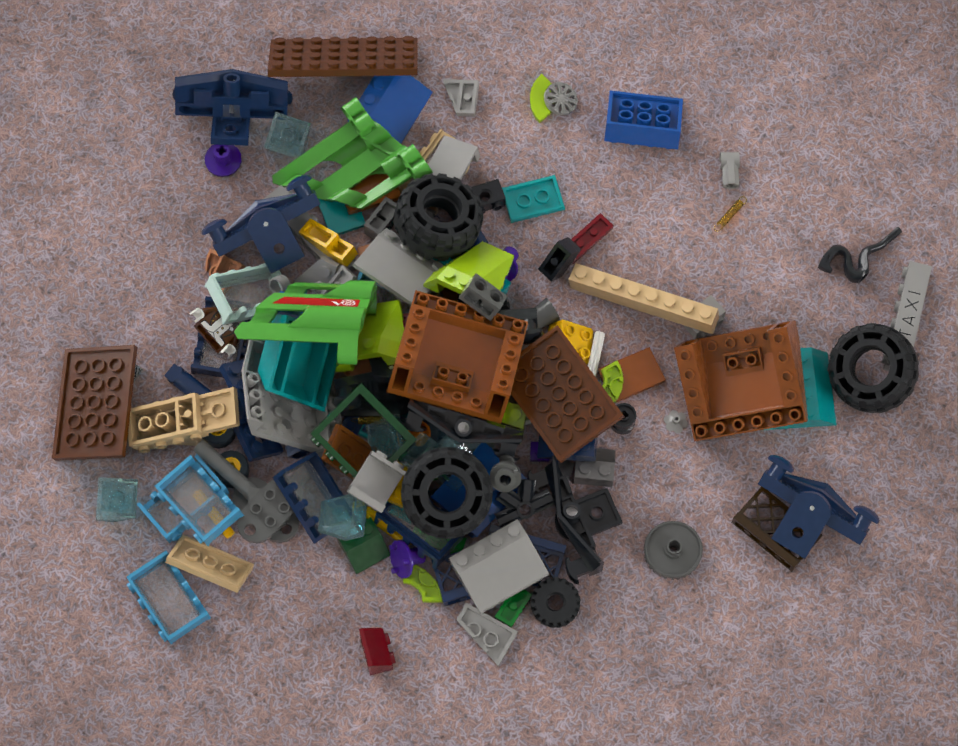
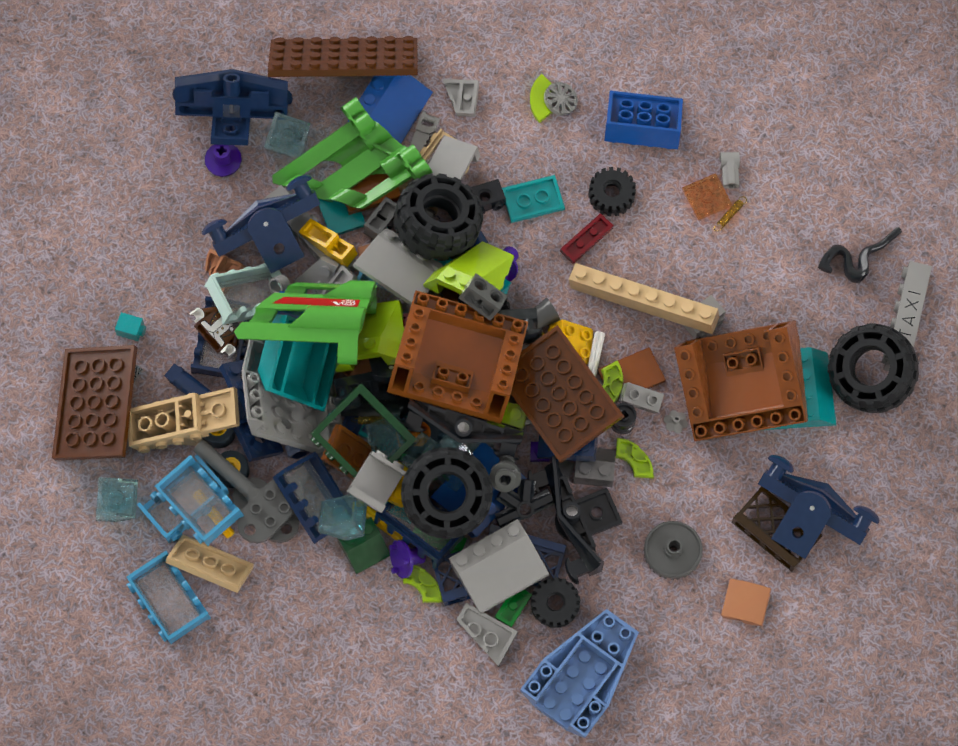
dark red slope [359,628,396,676] -> none
black brick [538,237,582,282] -> none
none -> teal brick [115,312,146,341]
none -> light grey piece [409,111,440,153]
none -> medium blue wedge [520,609,639,738]
none -> black tyre [588,167,636,216]
none -> lime tile [616,438,654,479]
none -> light grey brick [618,382,664,414]
none -> clear orange tile [682,173,732,220]
none -> nougat slope [721,579,771,626]

